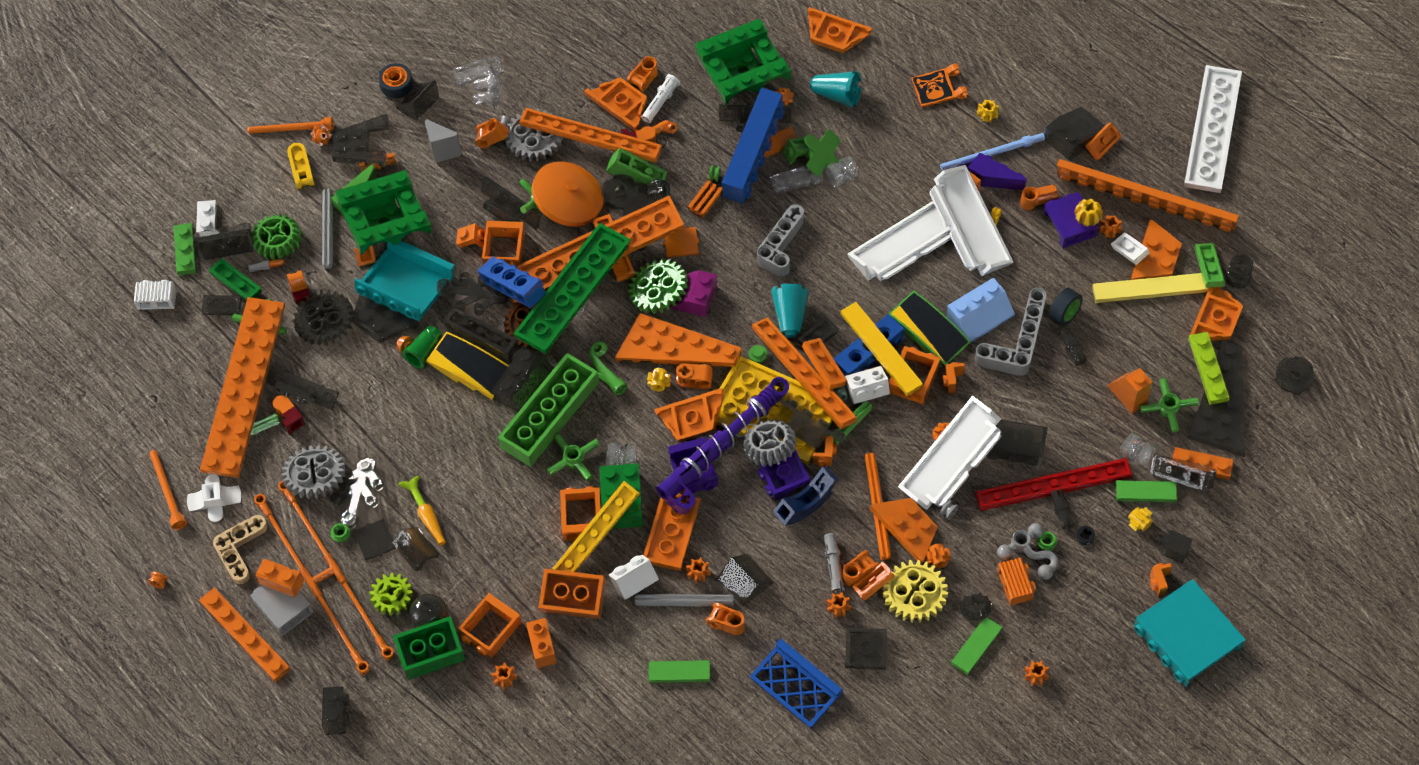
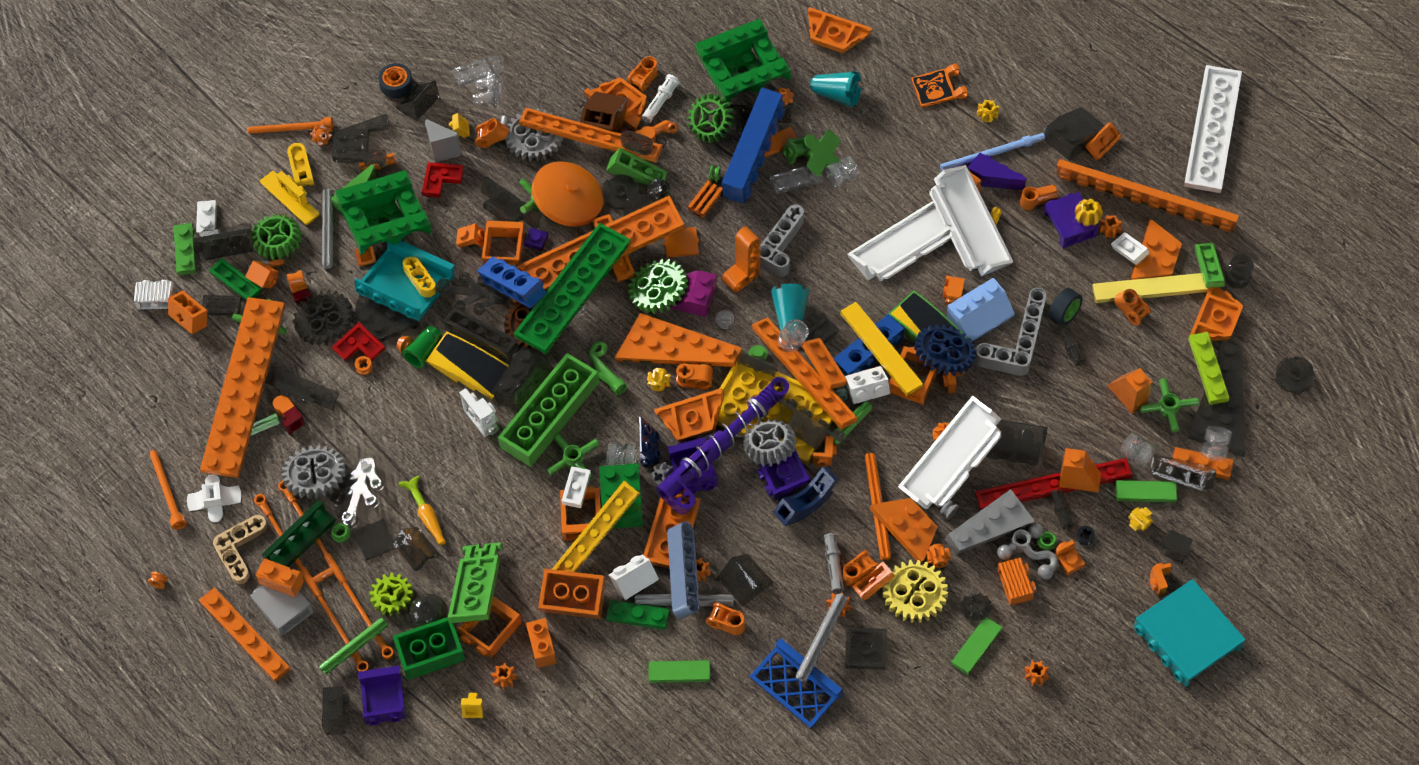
none -> orange brick [168,290,207,334]
none -> orange brick [245,261,279,288]
none -> yellow bracket [260,171,319,226]
none -> dark green fence [262,500,336,567]
none -> bright green axle [319,618,388,674]
none -> red plate [331,322,386,362]
none -> orange bush [355,356,373,375]
none -> dark purple panel [358,666,406,726]
none -> yellow beam [403,257,436,297]
none -> red plate [421,162,464,198]
none -> bright green hinge [448,542,503,623]
none -> yellow tile [449,113,470,138]
none -> white plate [459,388,499,437]
none -> yellow tile [461,693,484,718]
none -> dark purple plate [524,228,548,251]
none -> white plate [562,466,591,508]
none -> reddish brown slope [580,92,629,133]
none -> green plate [606,600,669,630]
none -> clear smoke beam [620,131,654,155]
none -> dark blue hinge [639,417,661,467]
none -> light grey gear [650,462,674,484]
none -> sand blue beam [667,521,699,619]
none -> bright green gear [687,93,735,143]
none -> clear plate [715,310,734,329]
none -> orange beam [721,226,761,293]
none -> clear smoke pin [738,352,778,377]
none -> clear wheel [778,320,808,352]
none -> light grey axle [796,593,847,682]
none -> dark blue gear [914,324,976,376]
none -> orange brick [942,276,965,306]
none -> light grey wedge [945,489,1035,555]
none -> orange bracket [1055,540,1085,576]
none -> orange slope [1059,448,1101,493]
none -> orange piece [1114,289,1151,326]
none -> clear wheel [1201,426,1232,460]

